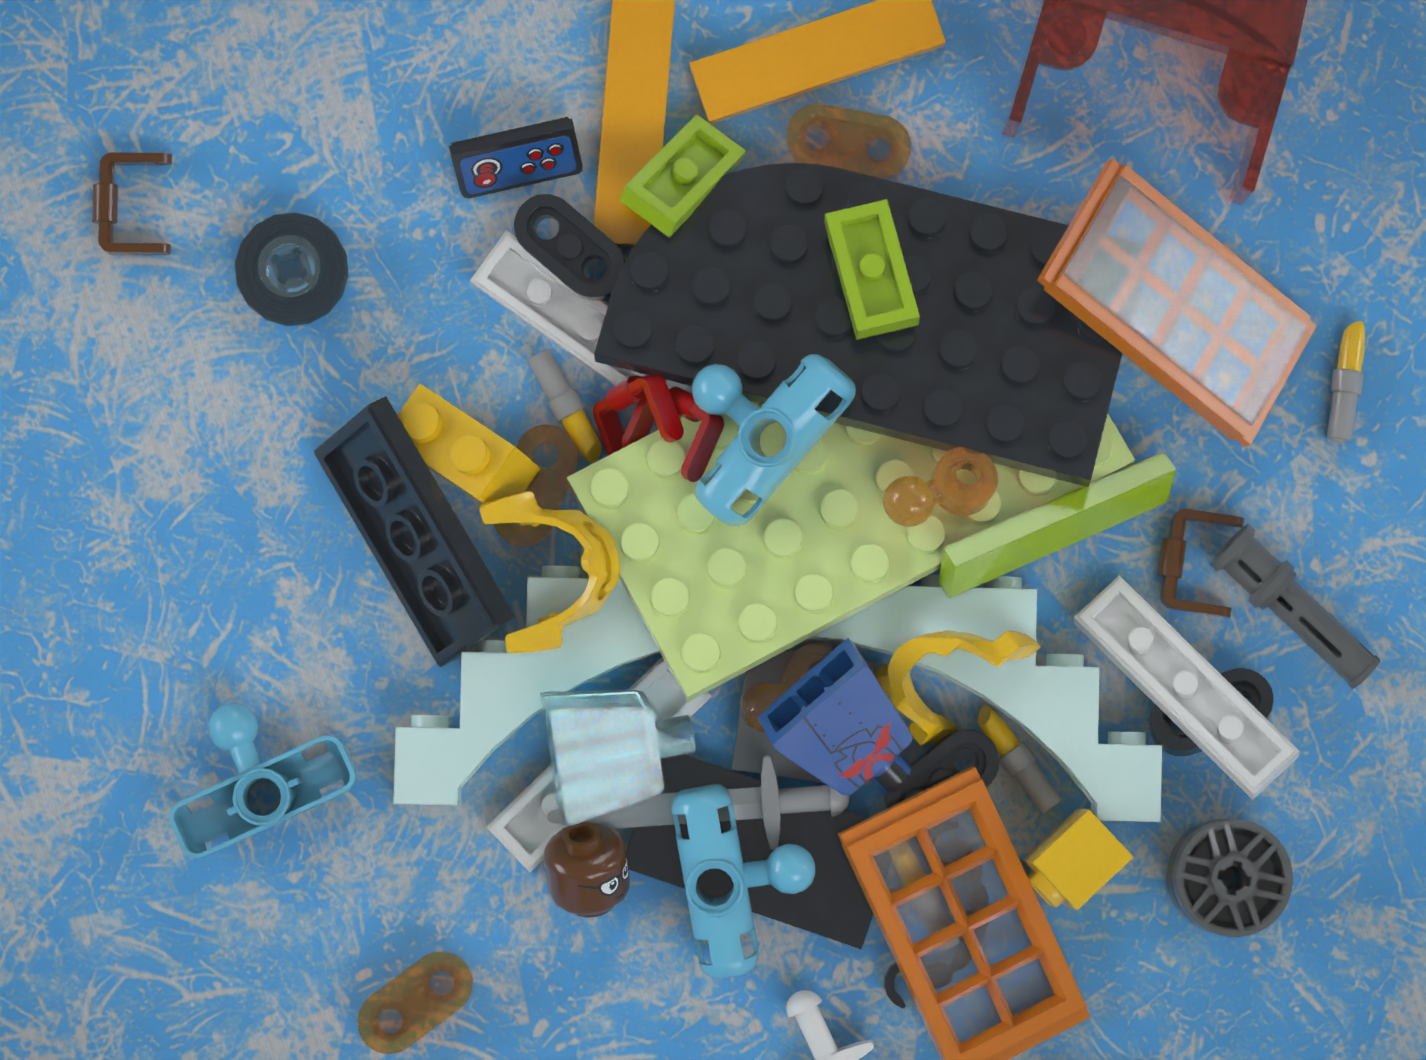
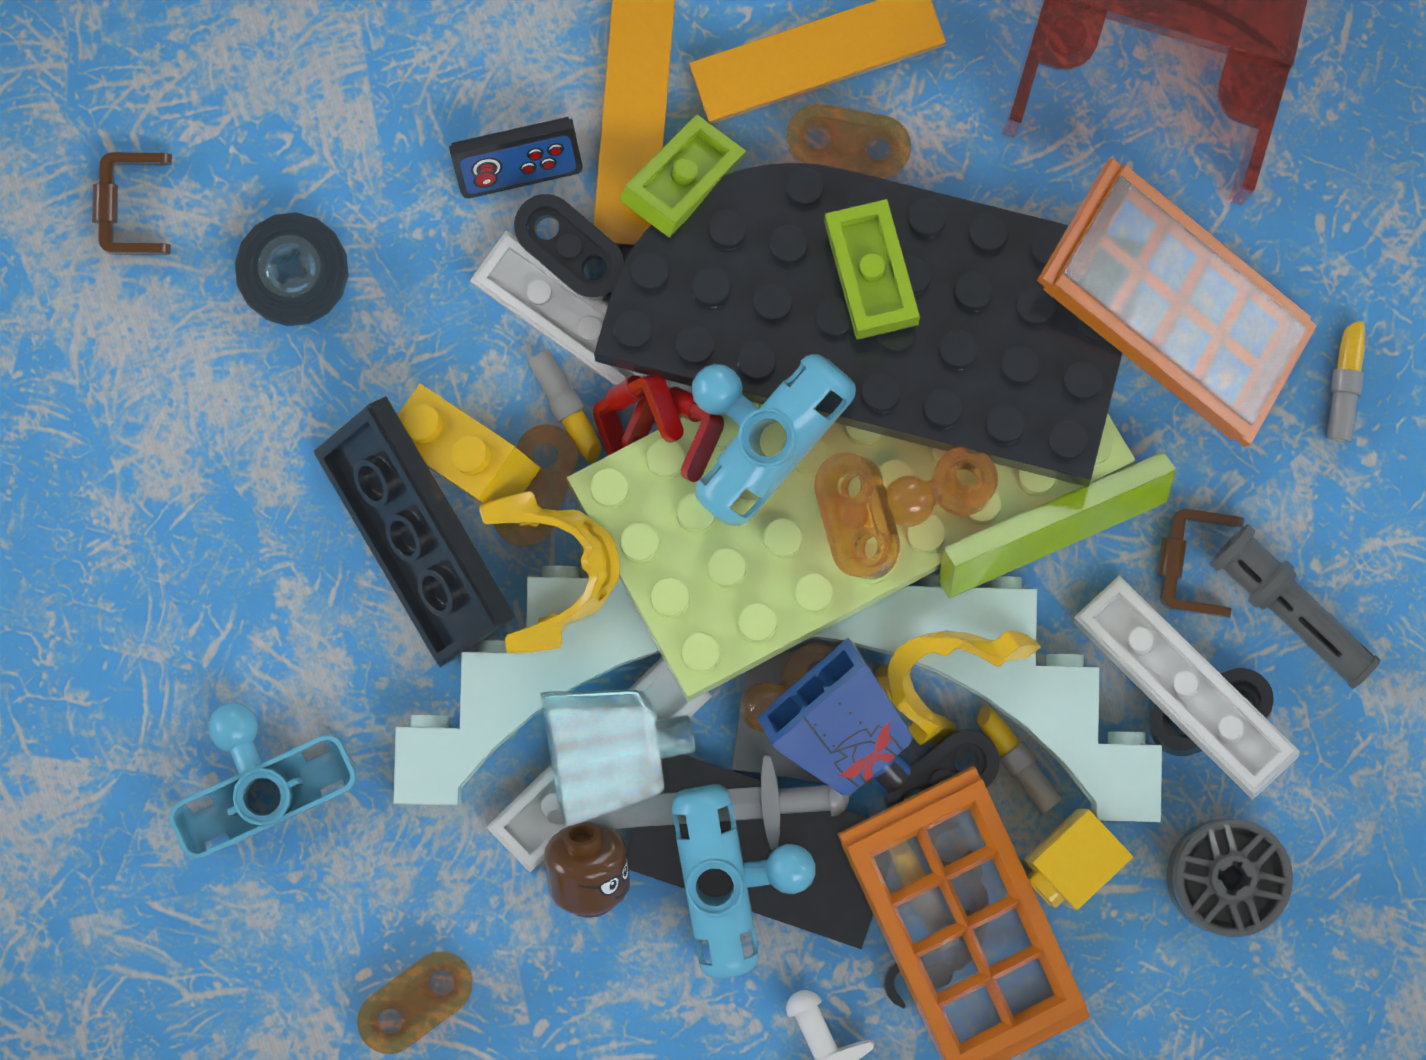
none -> clear orange plate [814,452,901,580]

